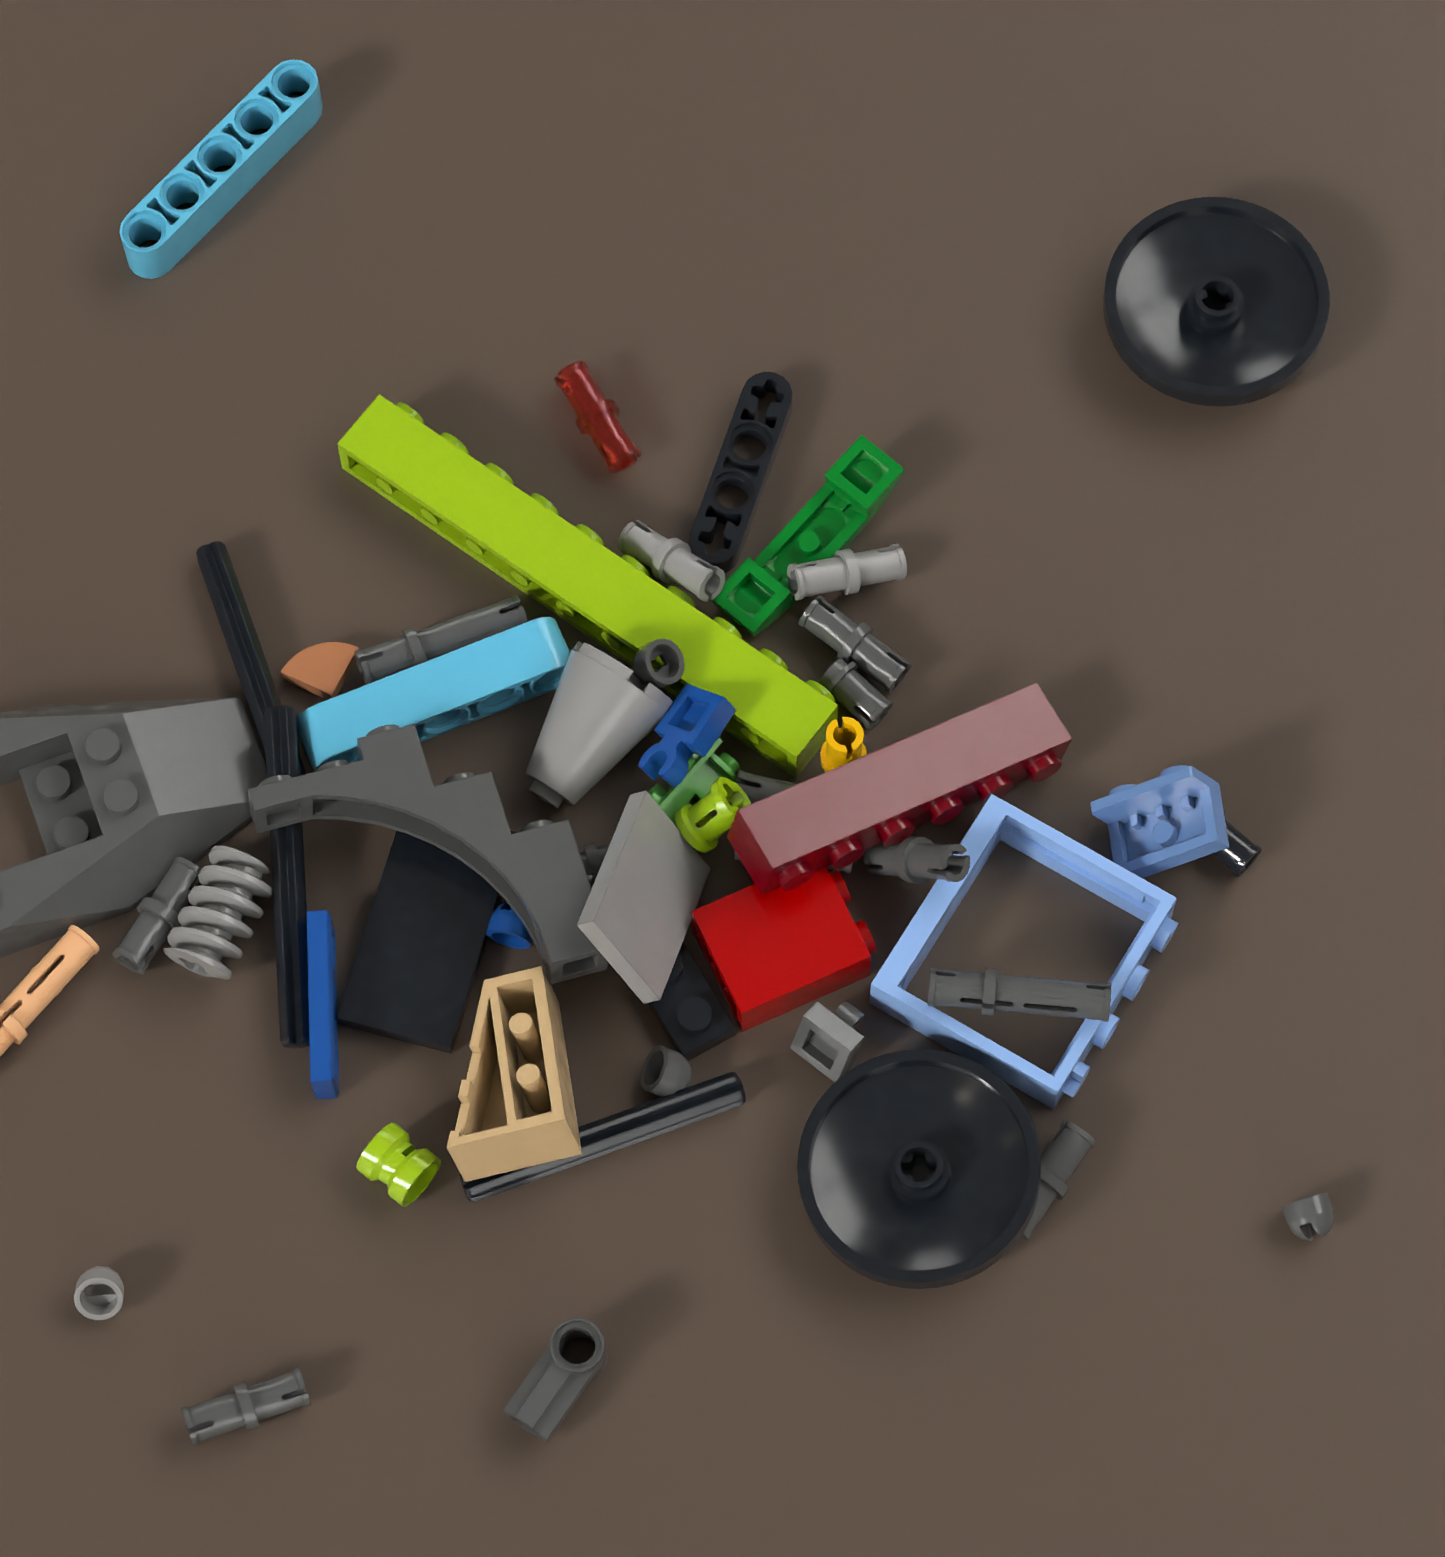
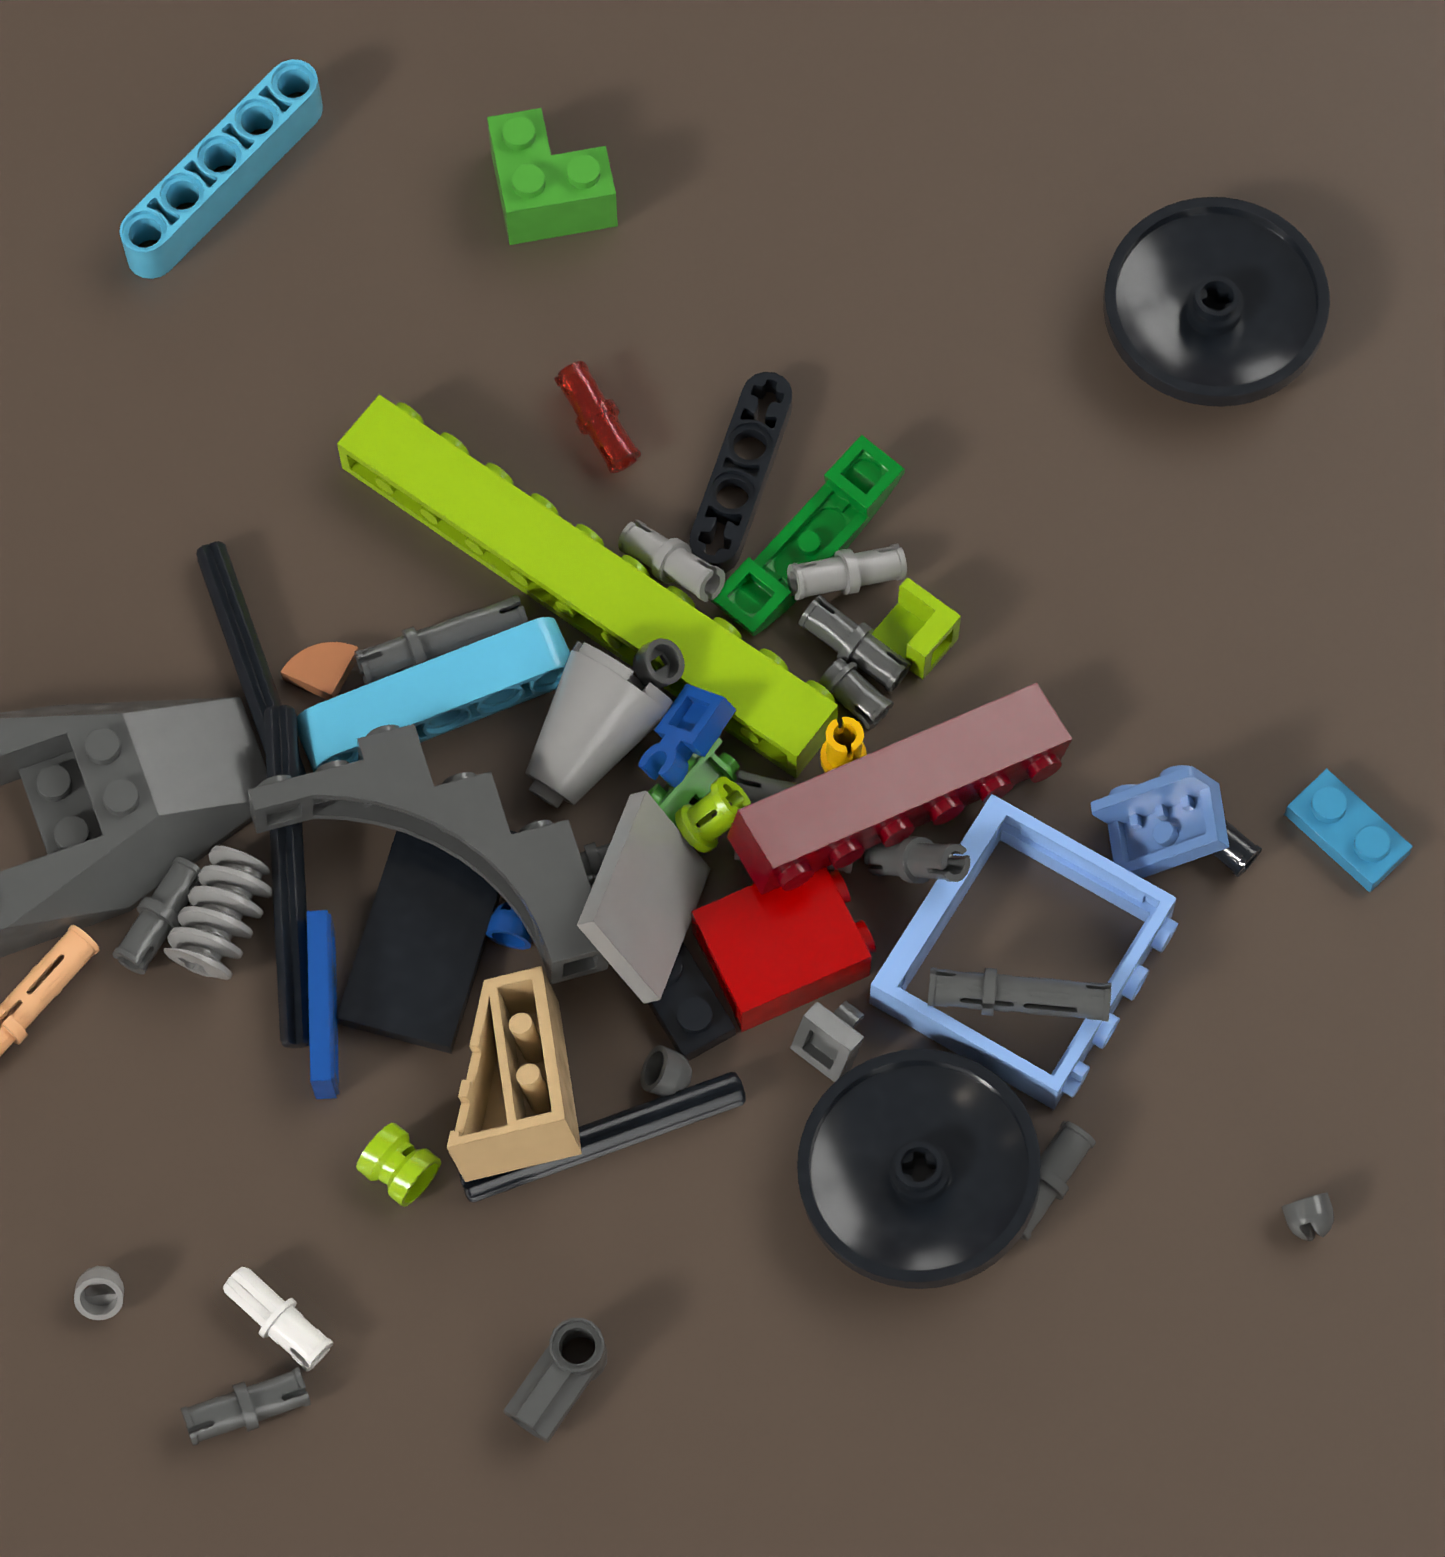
none -> white axle [223,1267,334,1372]
none -> bright green brick [487,108,618,245]
none -> lime panel [872,578,961,680]
none -> dark azure plate [1284,768,1413,893]

